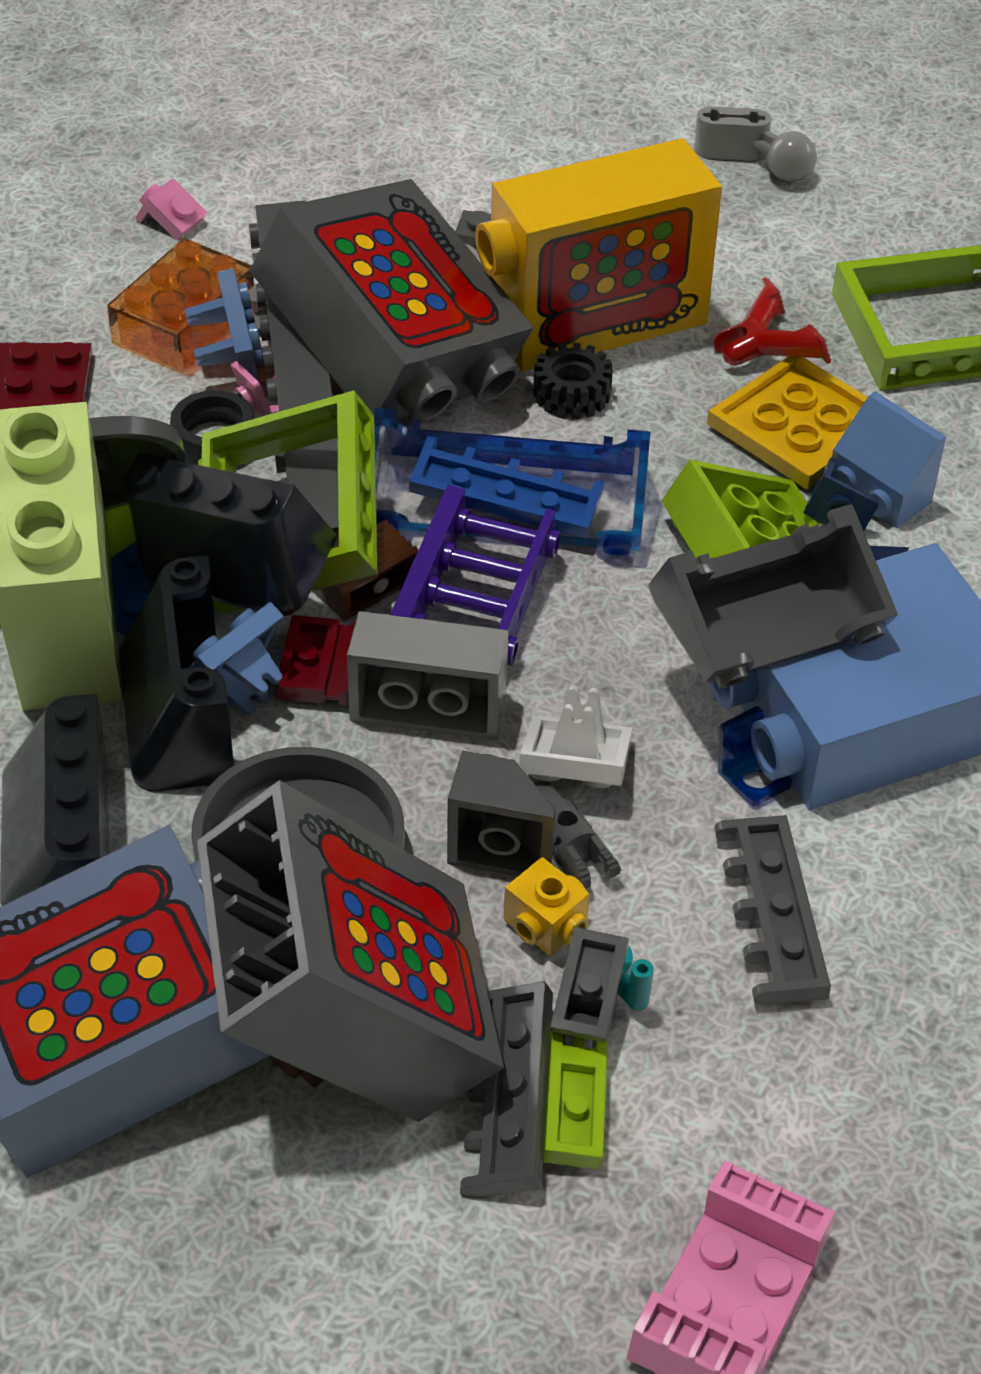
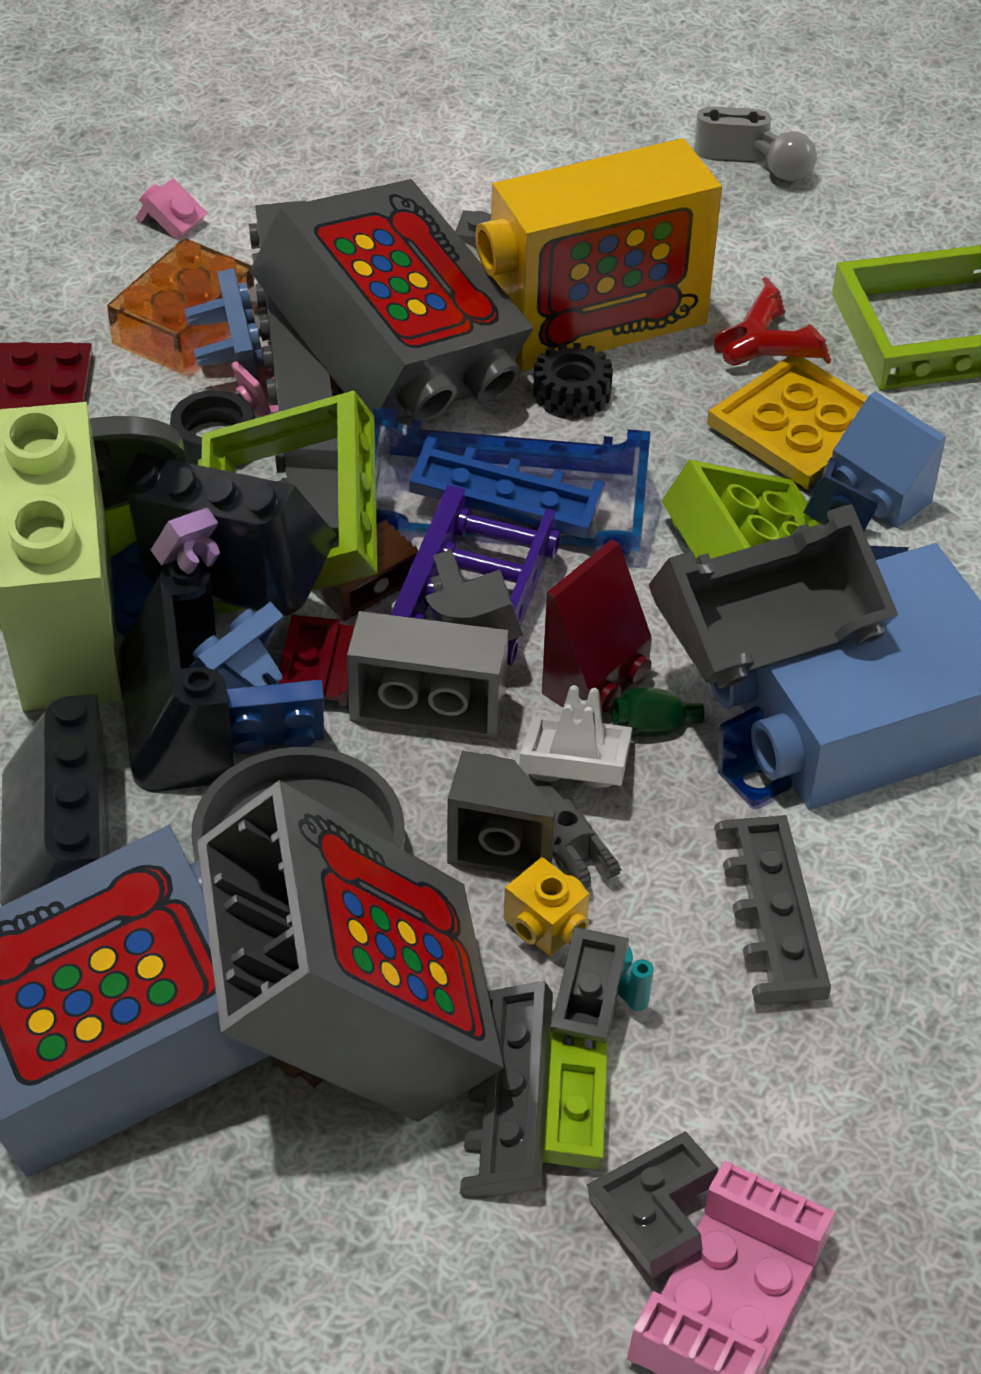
none -> lavender tile [151,507,220,574]
none -> blue plate [226,680,324,754]
none -> dark grey brick [425,549,523,641]
none -> dark red slope [541,539,652,712]
none -> dark grey plate [587,1131,718,1277]
none -> dark green plant [611,688,705,736]

